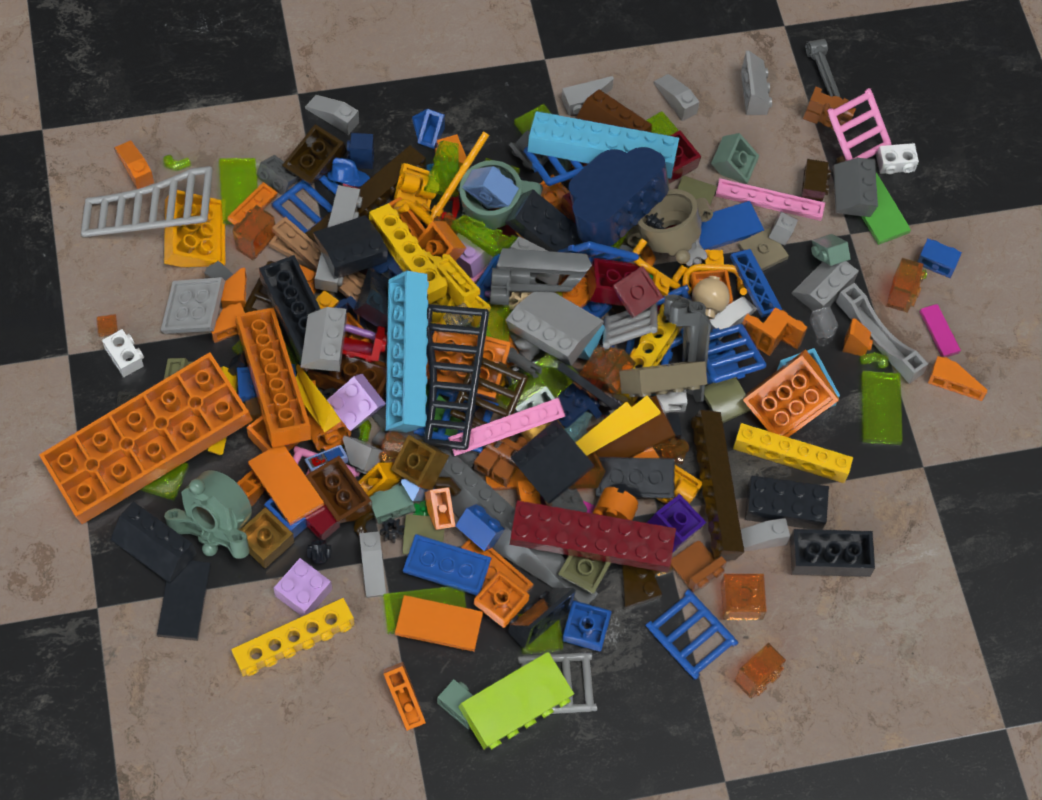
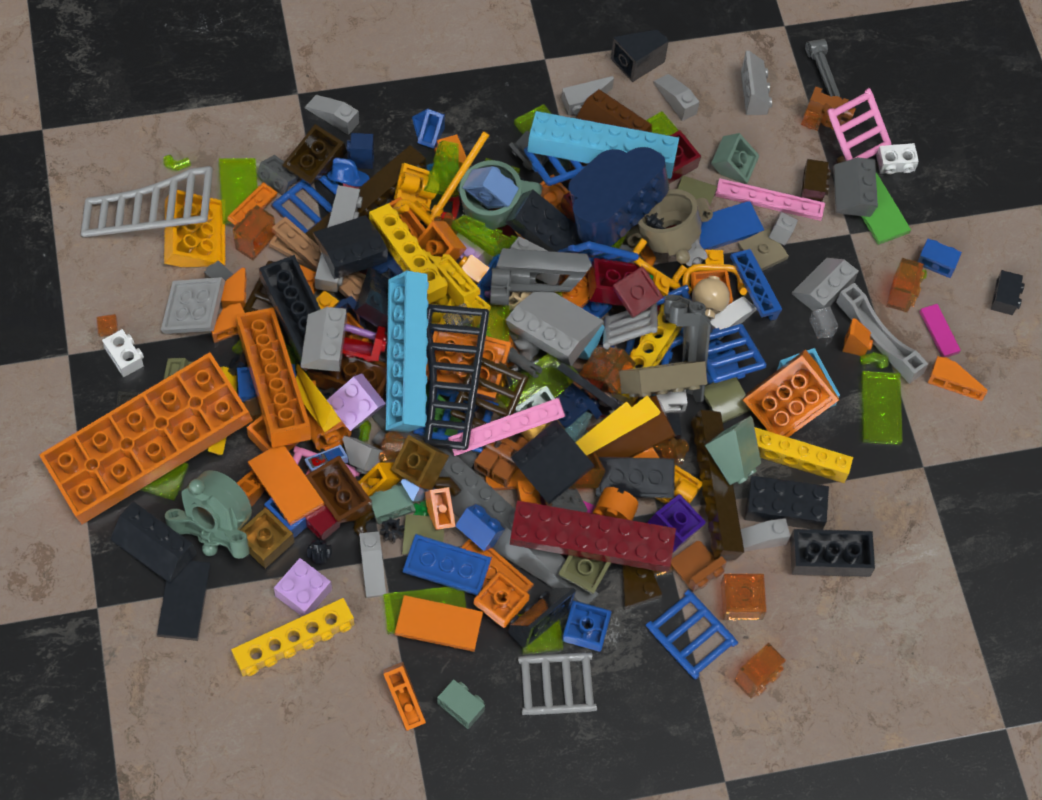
orange slope [114,140,154,189] -> none
lime brick [458,652,574,750] -> none
orange bracket [738,307,807,356] -> none
sand green brick [811,234,851,266] -> none
none -> light orange slope [458,255,489,284]
none -> black slope [611,30,669,82]
none -> sand green slope [705,416,761,485]
none -> clear orange plate [801,109,823,131]
none -> black brick [991,270,1025,315]

